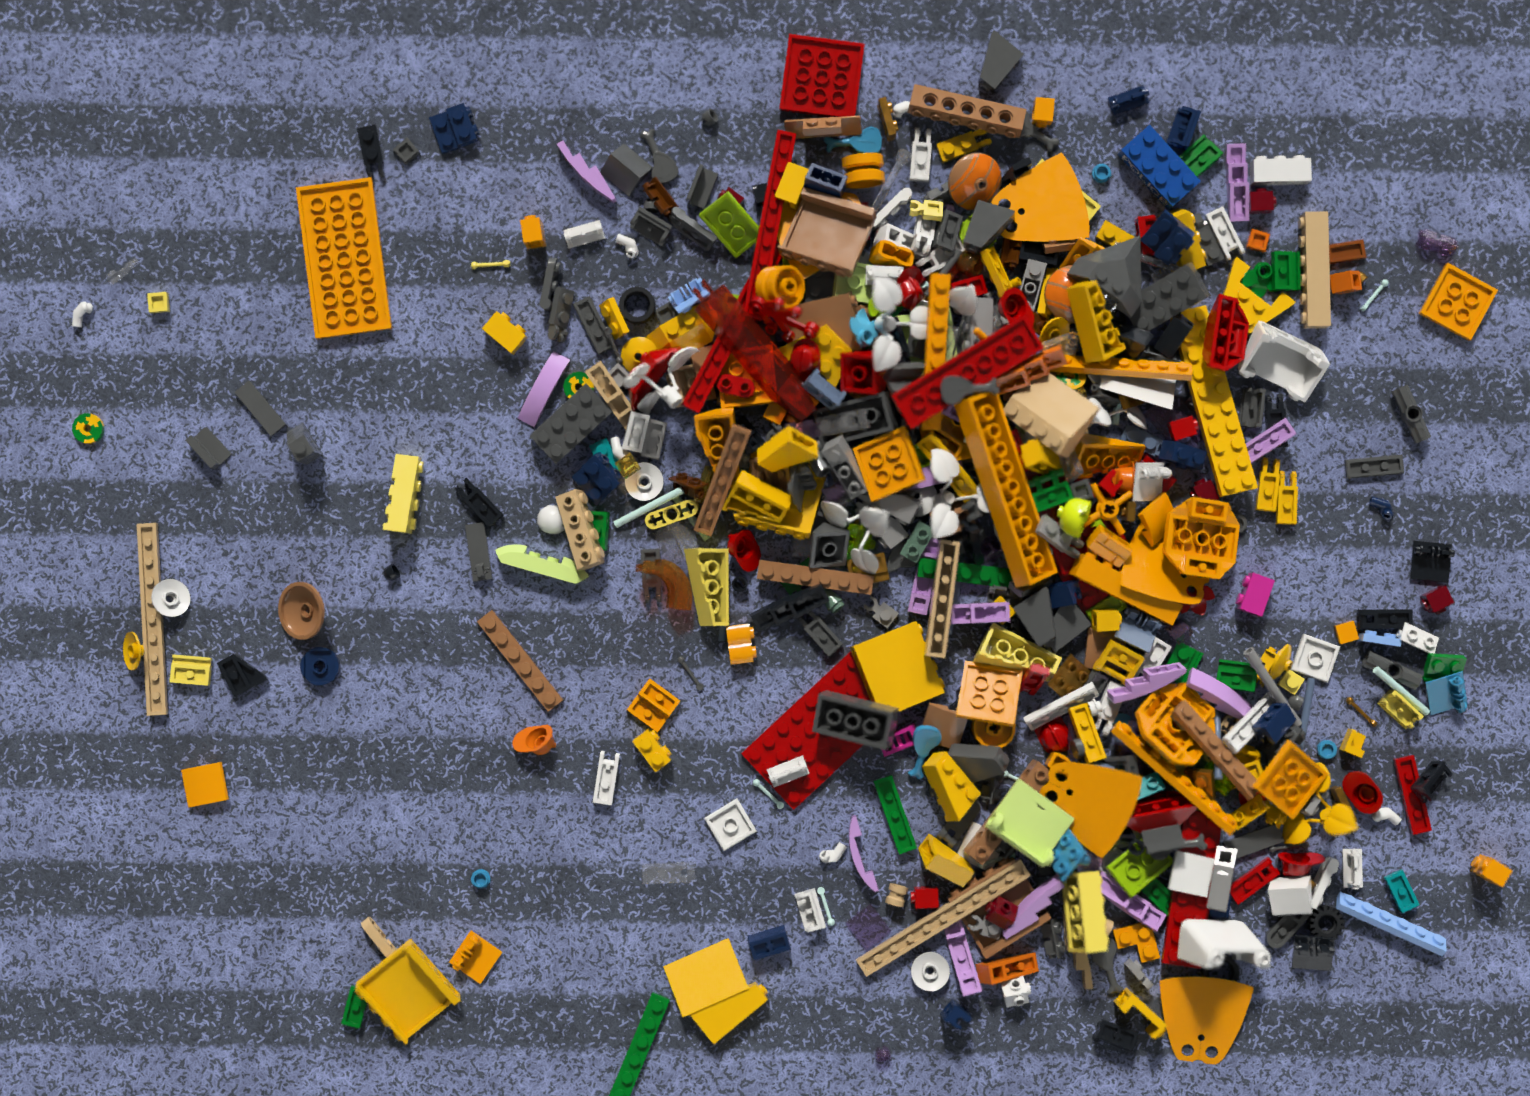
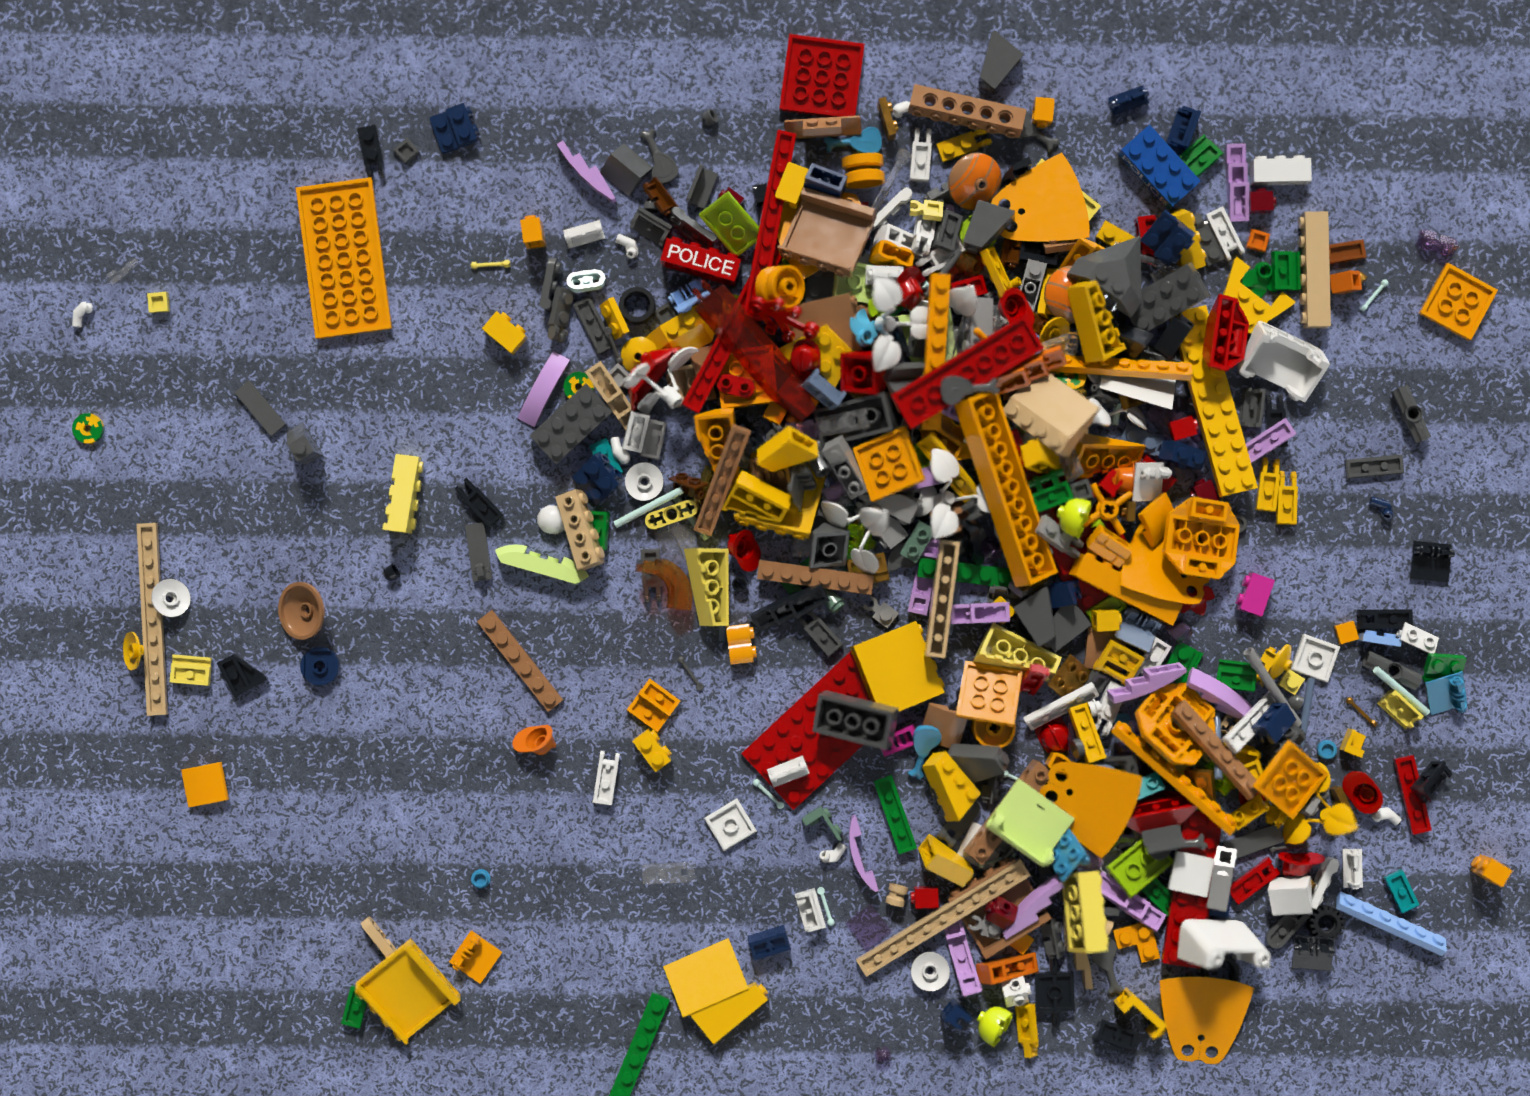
dark grey panel [185,427,232,470] -> none
clear yellow plate [615,452,641,479] -> none
dark azure plate [1092,164,1111,183] -> none
light grey plate [1124,958,1153,990] -> none
black hinge [1128,839,1144,856] -> none
dark red brick [1420,585,1455,615] -> none
none -> light aqua plate [567,270,605,293]
none -> red brick [660,237,741,287]
none -> sand green bracket [802,806,843,841]
none -> neon yellow cylinder [977,1007,1013,1047]
none -> light orange tile [1010,934,1034,955]
none -> yellow hinge [1015,1003,1038,1058]
none -> black plate [1034,958,1075,1026]
none -> dark grey tile [1103,905,1119,916]

